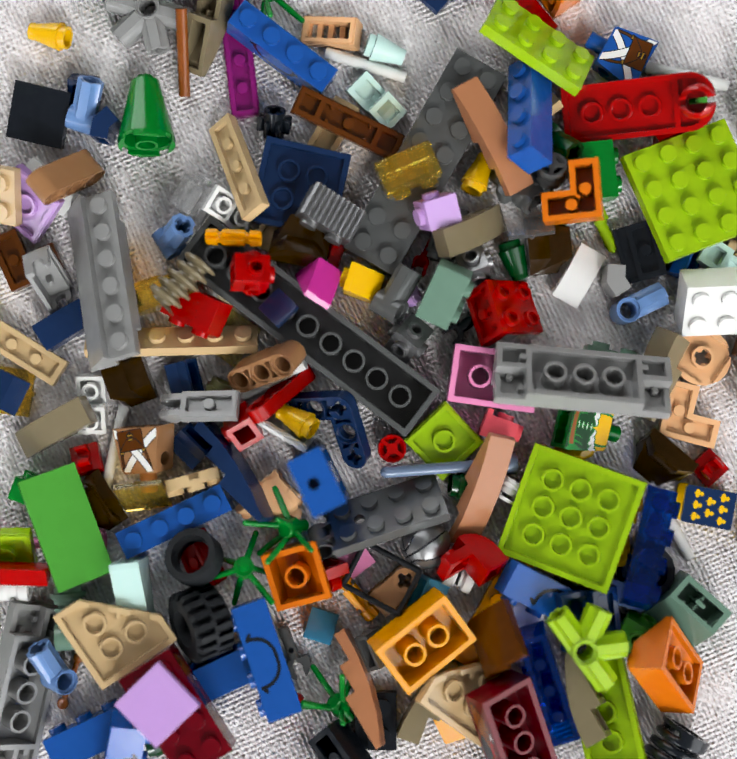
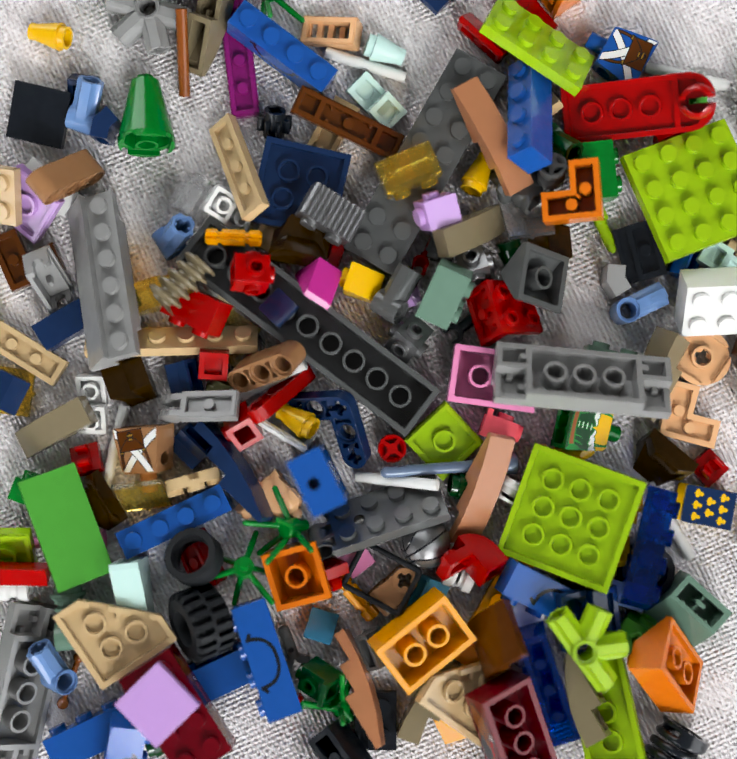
white slope [552,241,606,308] -> none
none -> red tile [198,348,229,381]
none -> dark green brick [295,656,344,709]
none -> white bar [355,471,440,491]
none -> red slope [457,13,509,64]
none -> dark grey slope [500,242,569,313]

